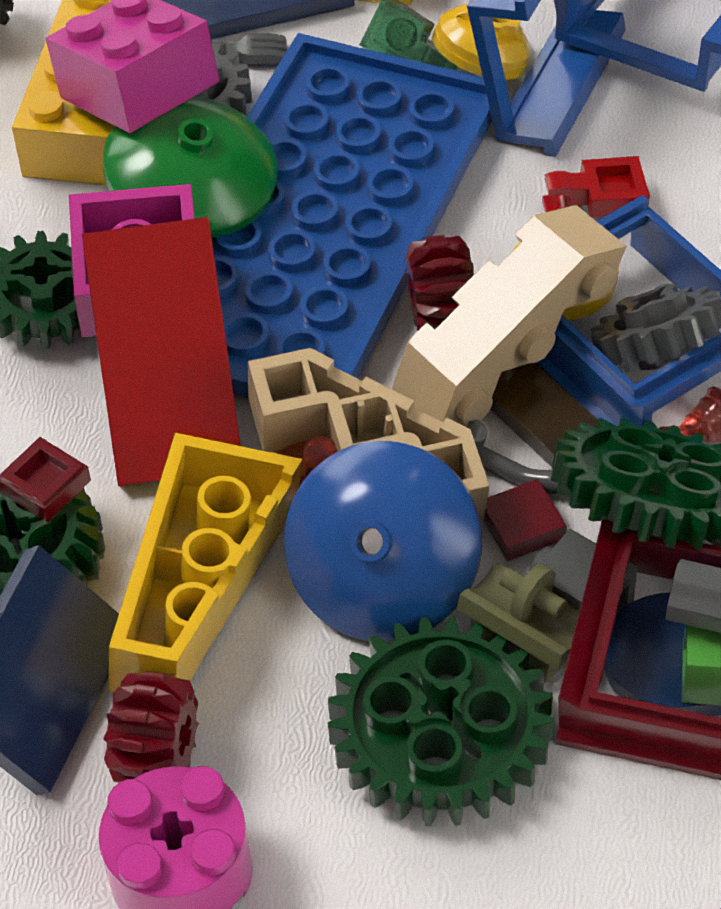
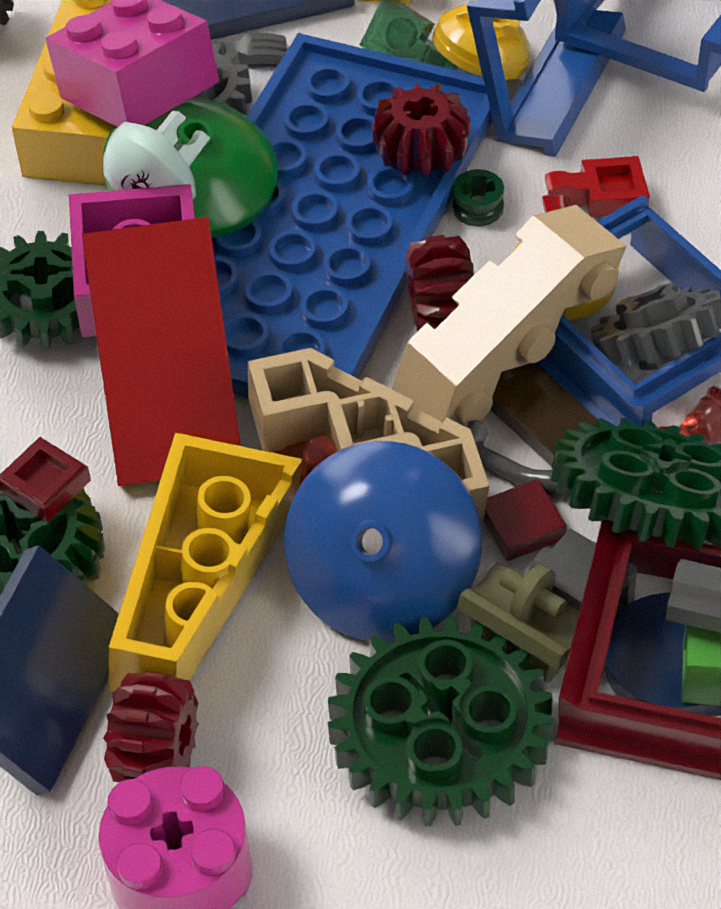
none -> light aqua piece [103,111,210,199]
none -> dark red gear [372,82,471,179]
none -> dark green bush [452,169,504,227]

